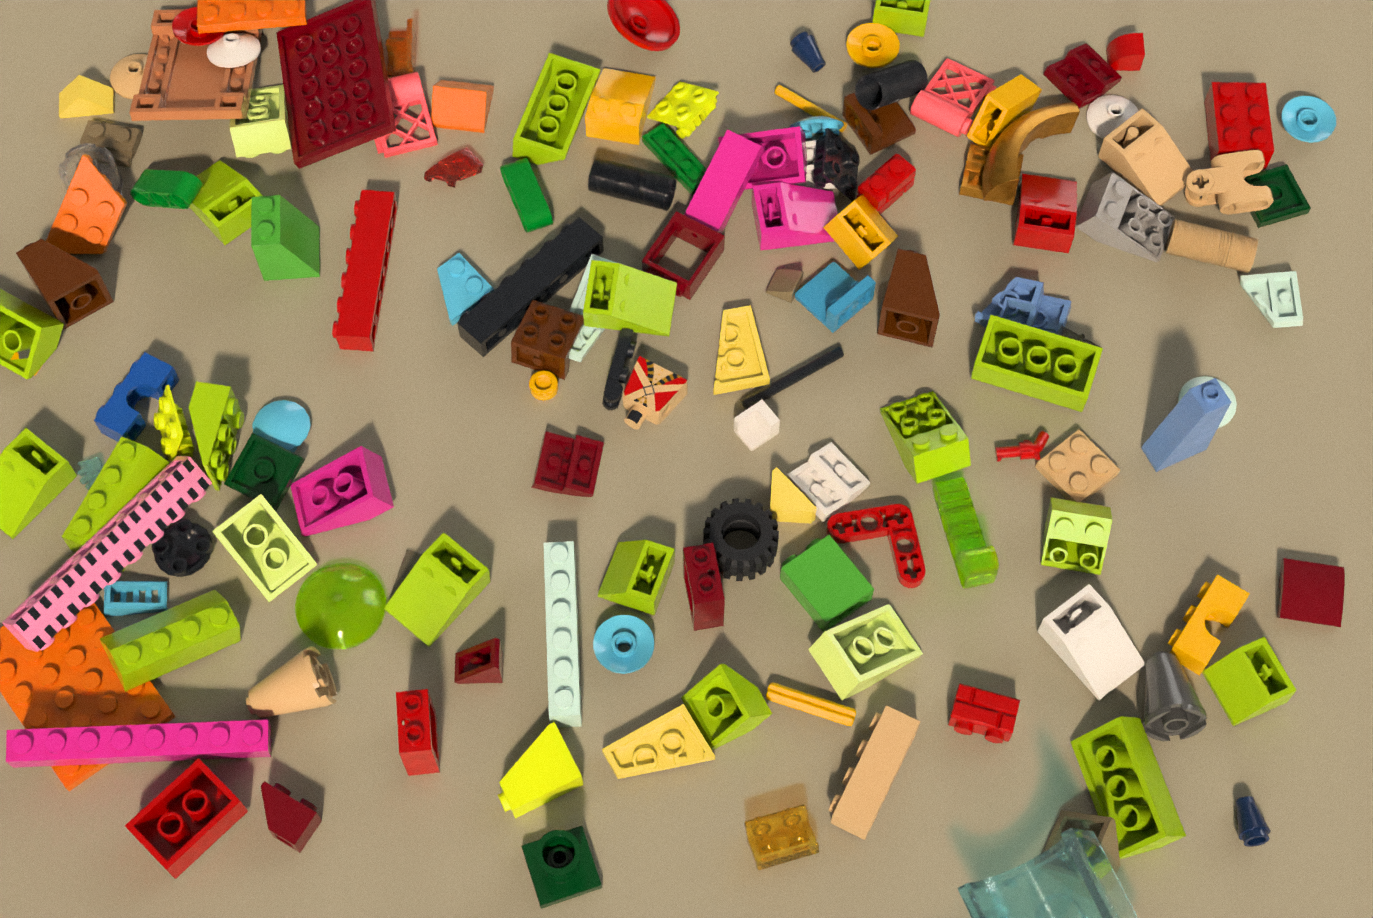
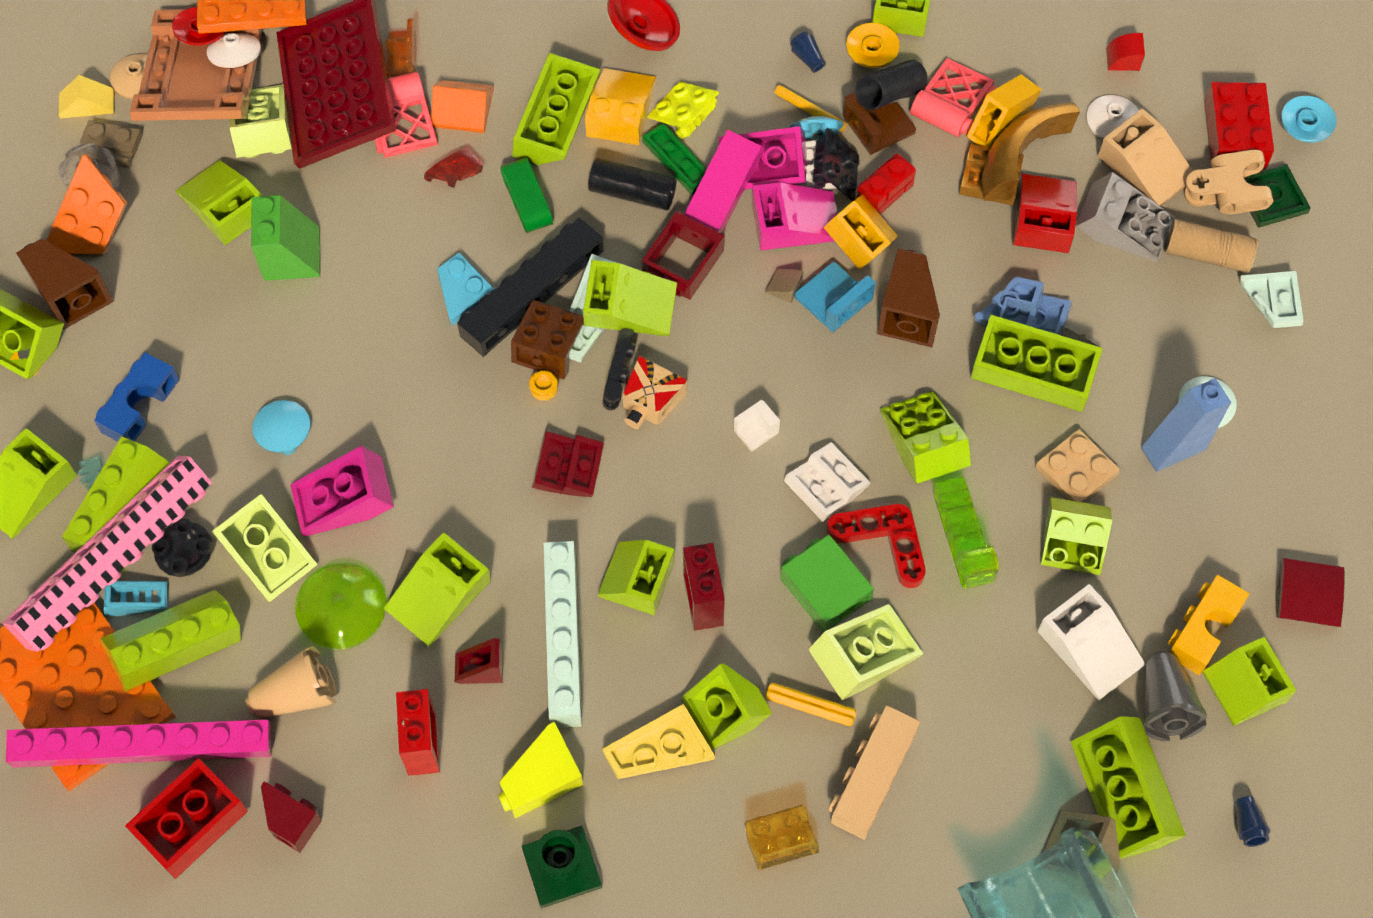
green beam [130,169,203,209] -> none
neon yellow hinge [154,385,194,462] -> none
lime slope [188,381,244,491] -> none
dark green tile [224,433,305,511] -> none
red brick [332,190,398,352] -> none
medium azure dish [593,615,655,674] -> none
black tyre [703,498,779,581] -> none
light yellow wing [713,305,770,395] -> none
black bar [741,347,844,410] -> none
light yellow slope [770,467,817,524] -> none
red brick [948,683,1020,744] -> none
red piece [995,431,1049,462] -> none
dark red slope [1043,43,1122,109] -> none

